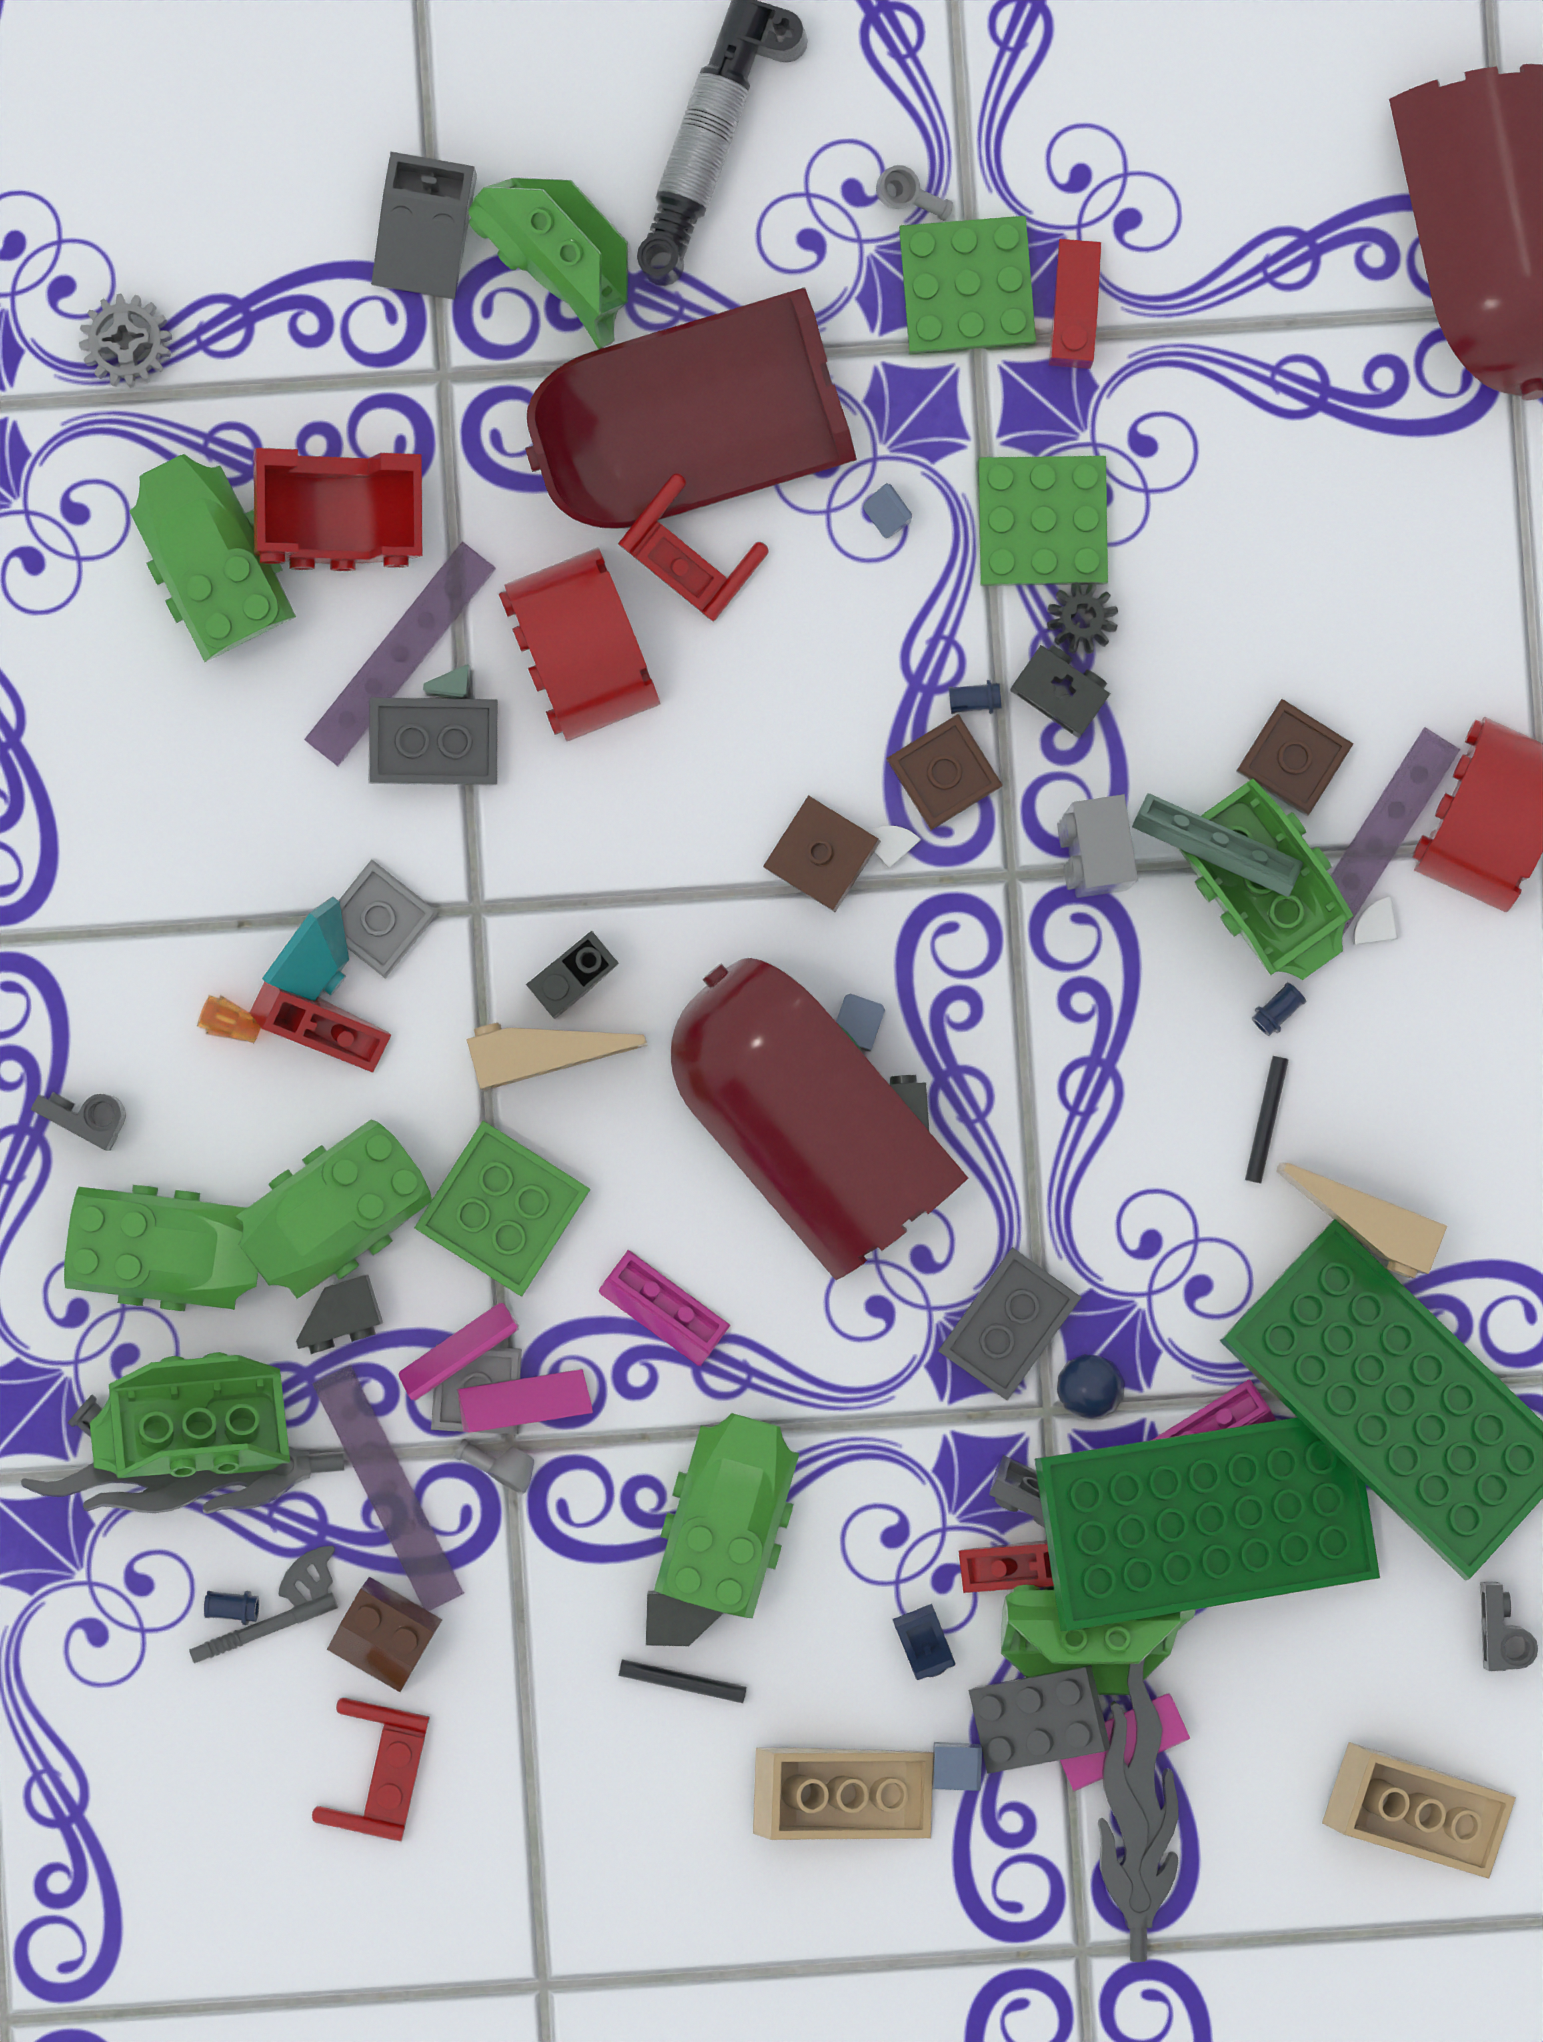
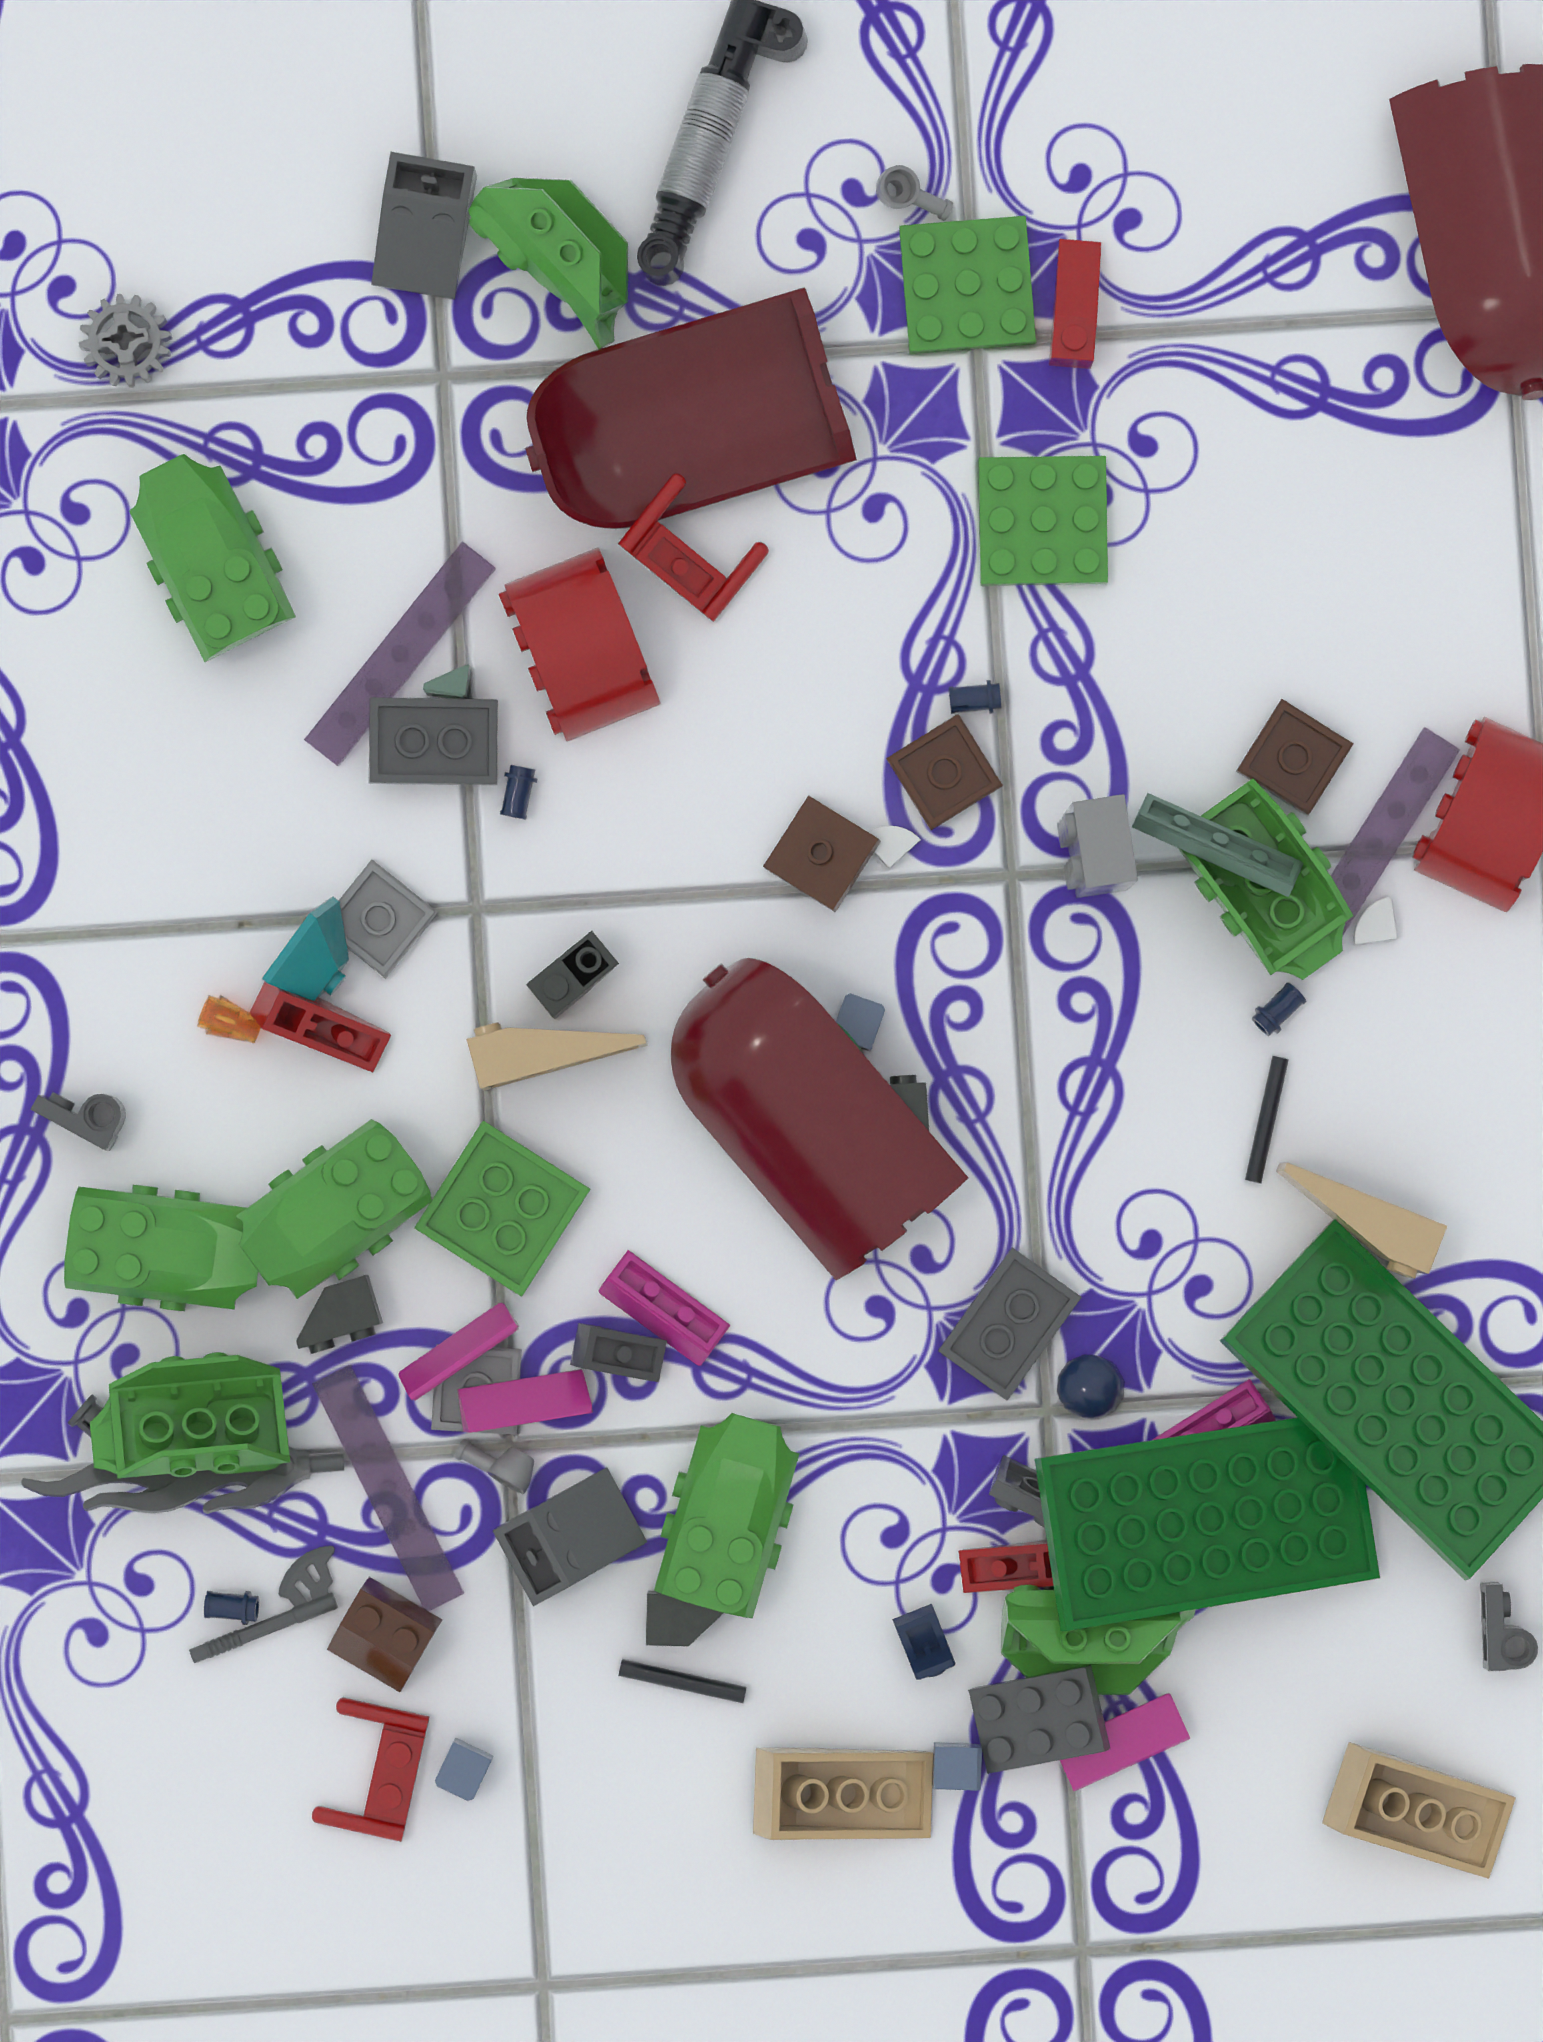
red cylinder [253,448,423,571] -> none
sand blue slope [863,483,912,538] -> none
pearl dark grey brick [1010,645,1111,739] -> none
pearl dark grey gear [1047,582,1118,654] -> none
dark grey piece [1098,1657,1178,1962] -> none
none -> sand blue piece [435,1738,494,1801]
none -> dark grey slope [493,1467,647,1606]
none -> dark blue pin [500,765,538,820]
none -> dark grey plate [570,1323,667,1382]

